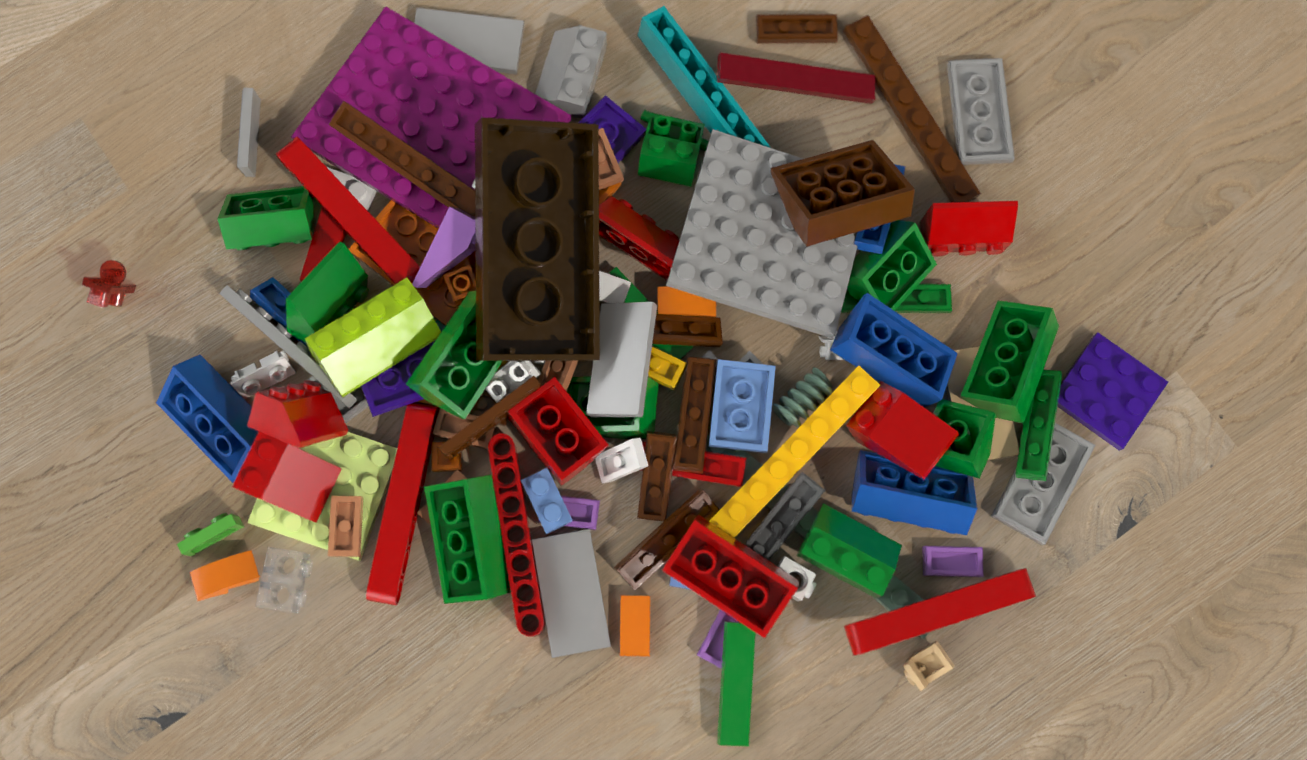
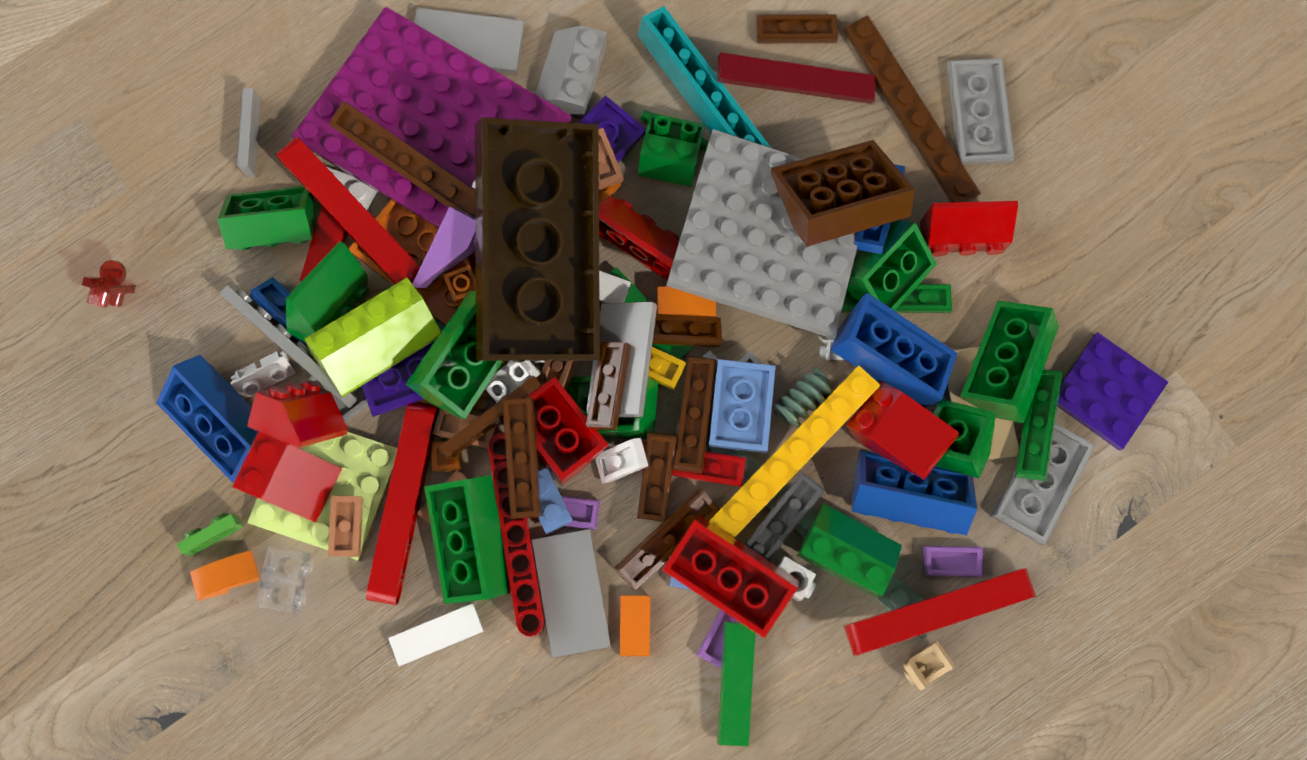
none -> white tile [388,603,484,666]
none -> reddish brown tile [502,397,542,519]
none -> reddish brown tile [586,342,631,430]

